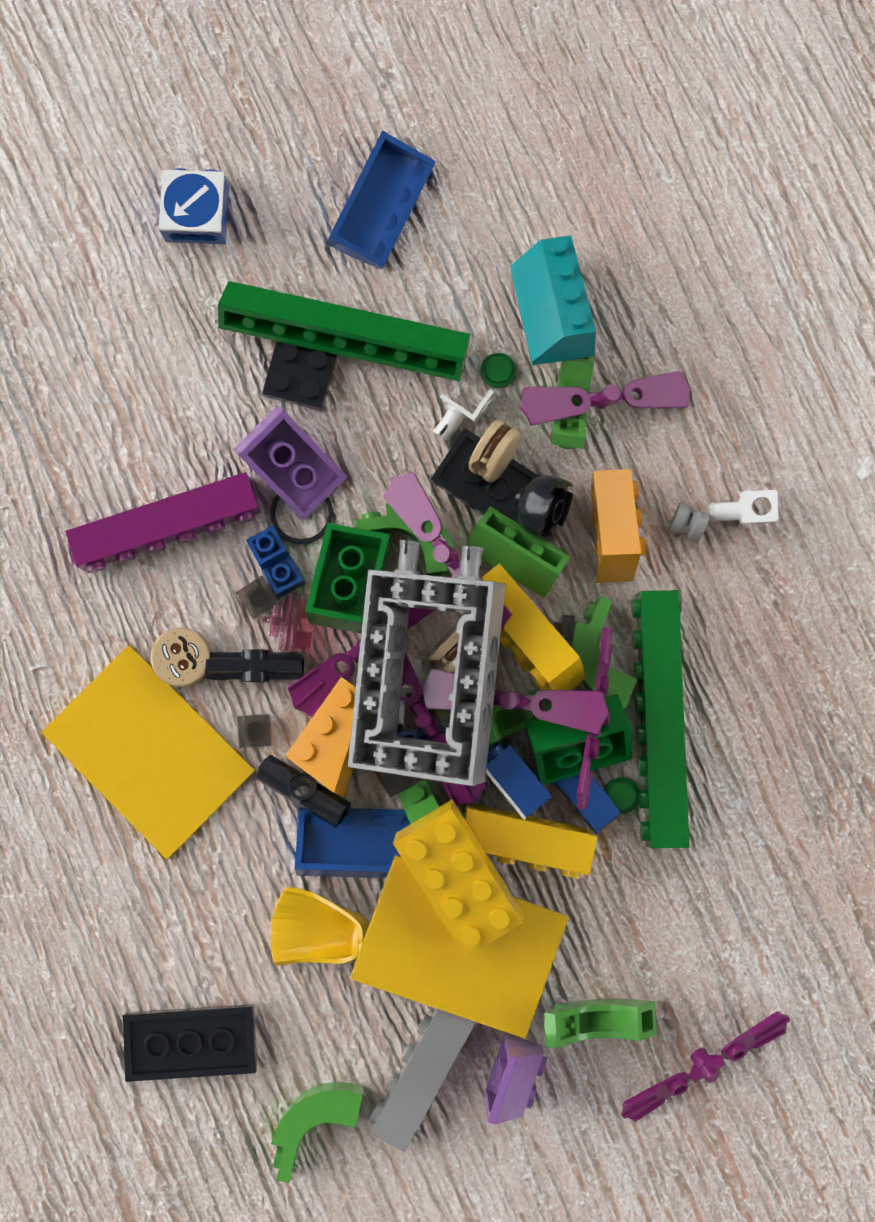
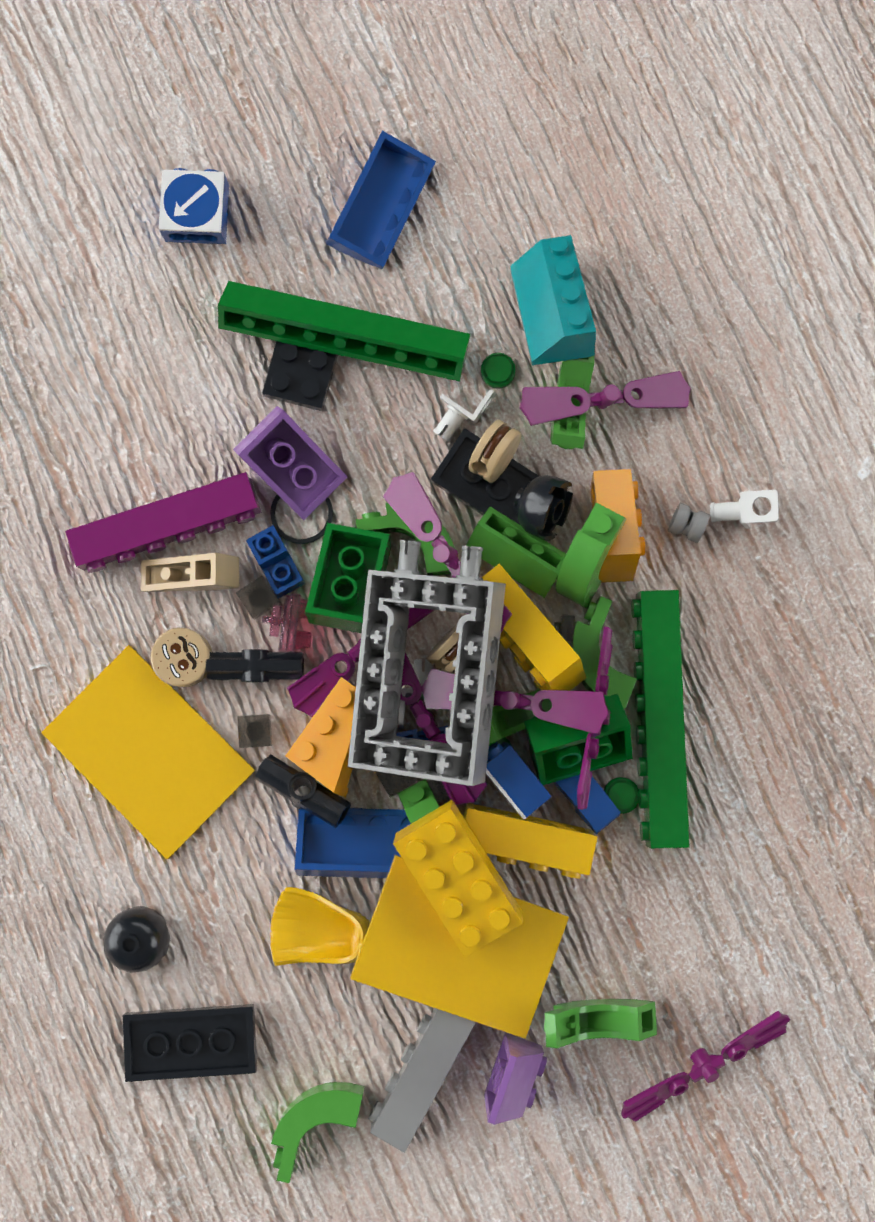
none -> black cylinder [103,906,171,973]
none -> tan slope [141,553,239,592]
none -> bright green arch [556,503,626,609]

